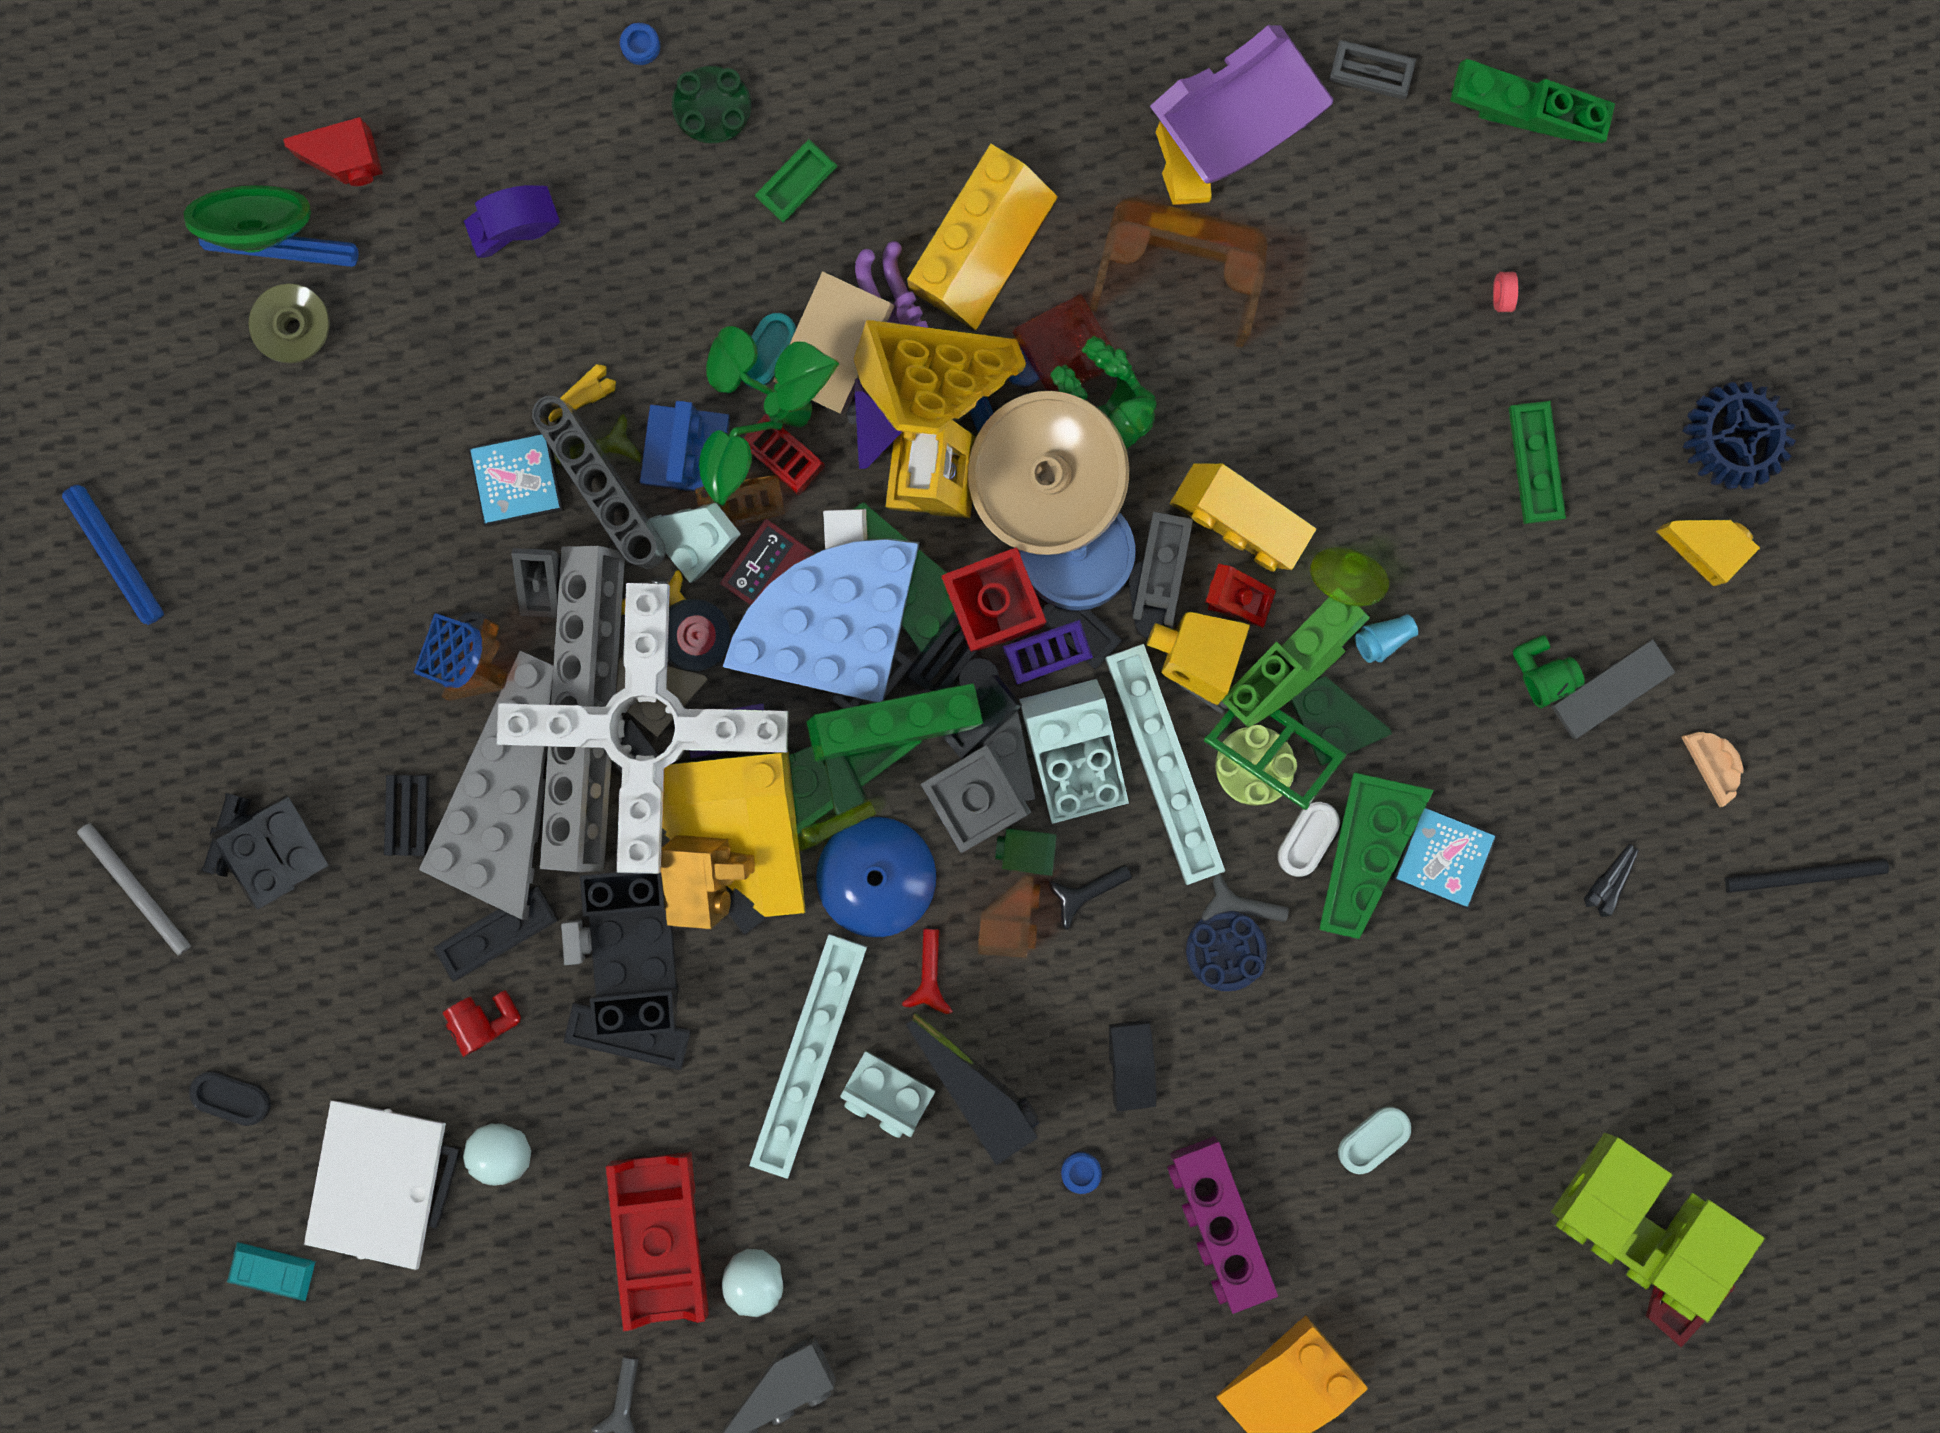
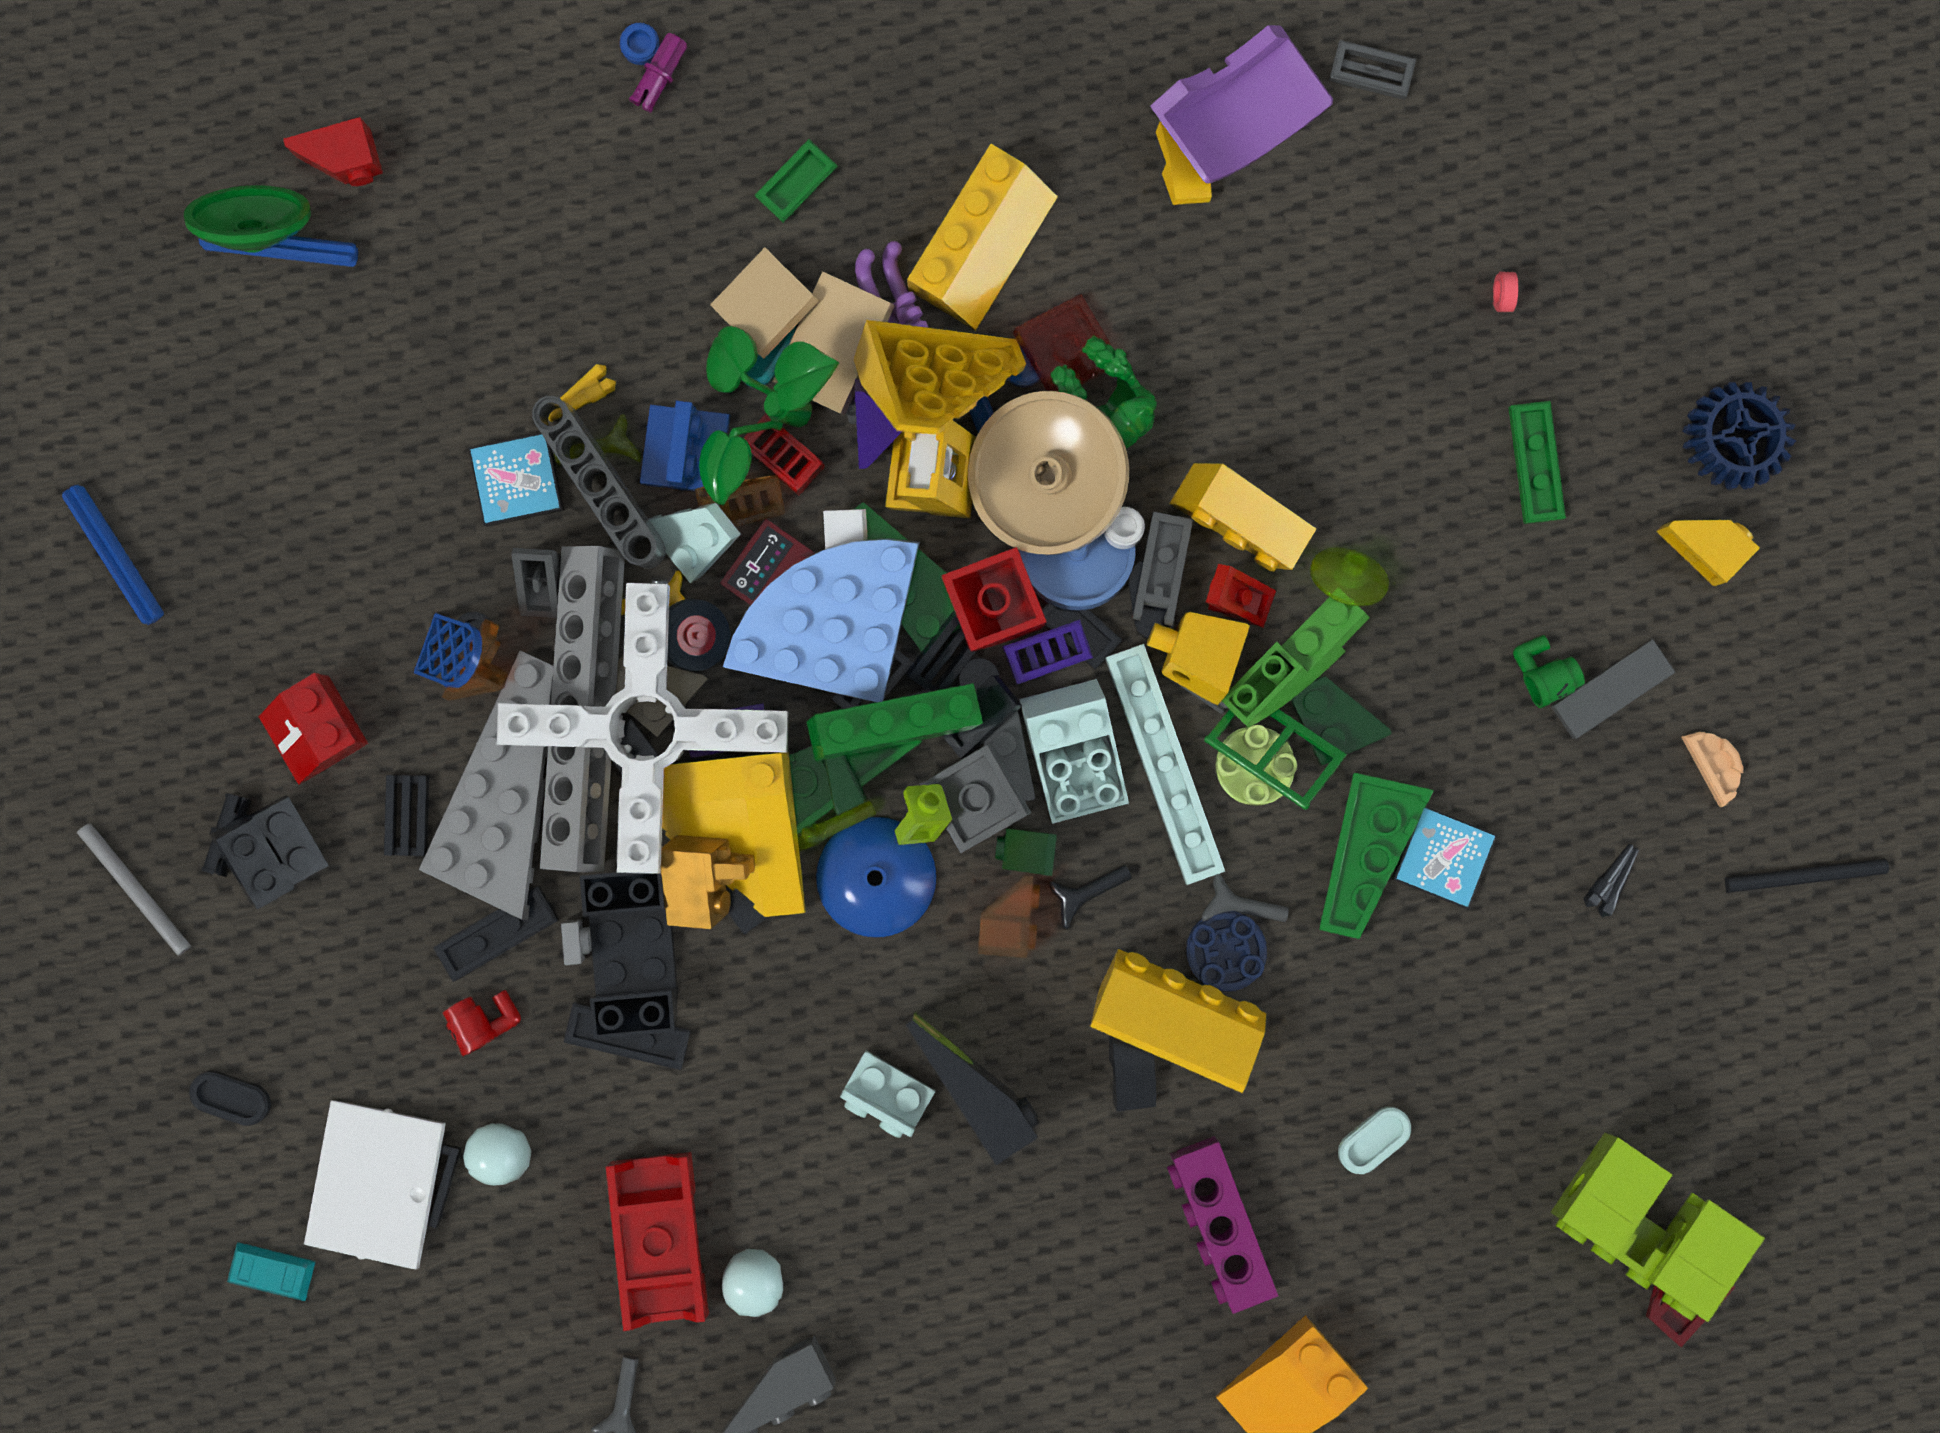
olive dish [249,284,330,363] -> none
dark purple brick [464,185,561,258] -> none
dark green dish [672,66,751,144] -> none
light aqua plate [749,934,868,1179] -> none
red piece [902,929,953,1014] -> none
blue tile [1061,1152,1102,1194] -> none
clear orange windscreen [1089,197,1268,348] -> none
white tile [1278,802,1340,877] -> none
medium azure cone [1355,614,1418,663] -> none
green slope [1450,58,1615,143] -> none
none -> red slope [258,673,369,785]
none -> magenta axle [629,33,687,113]
none -> tan tile [710,248,819,359]
none -> lime bracket [895,784,952,845]
none -> yellow slope [1090,949,1266,1093]
none -> white tile [1104,507,1145,549]

